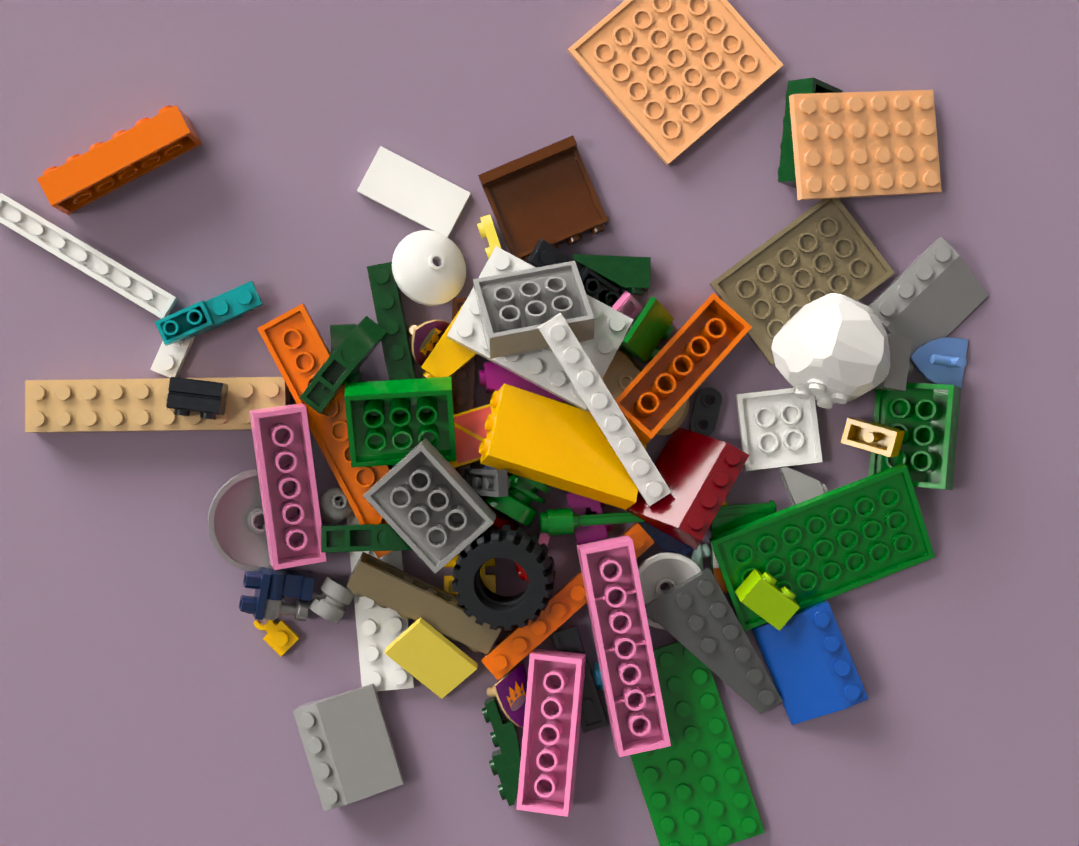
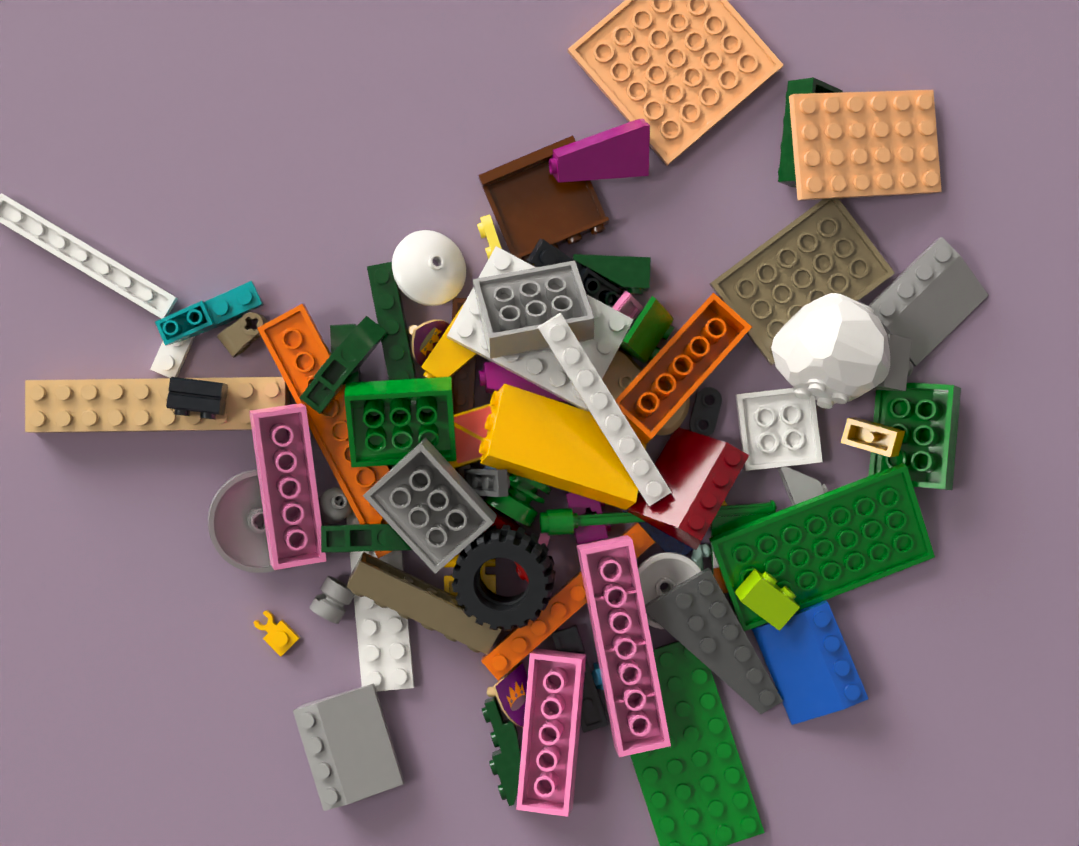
orange brick [37,105,202,215] -> none
dark blue hips [239,567,315,621] -> none
white tile [357,146,471,238] -> none
light yellow tile [384,617,478,699] -> none
medium blue shield [910,338,968,388] -> none
none -> dark tan piece [217,312,268,358]
none -> magenta slope [549,119,650,182]

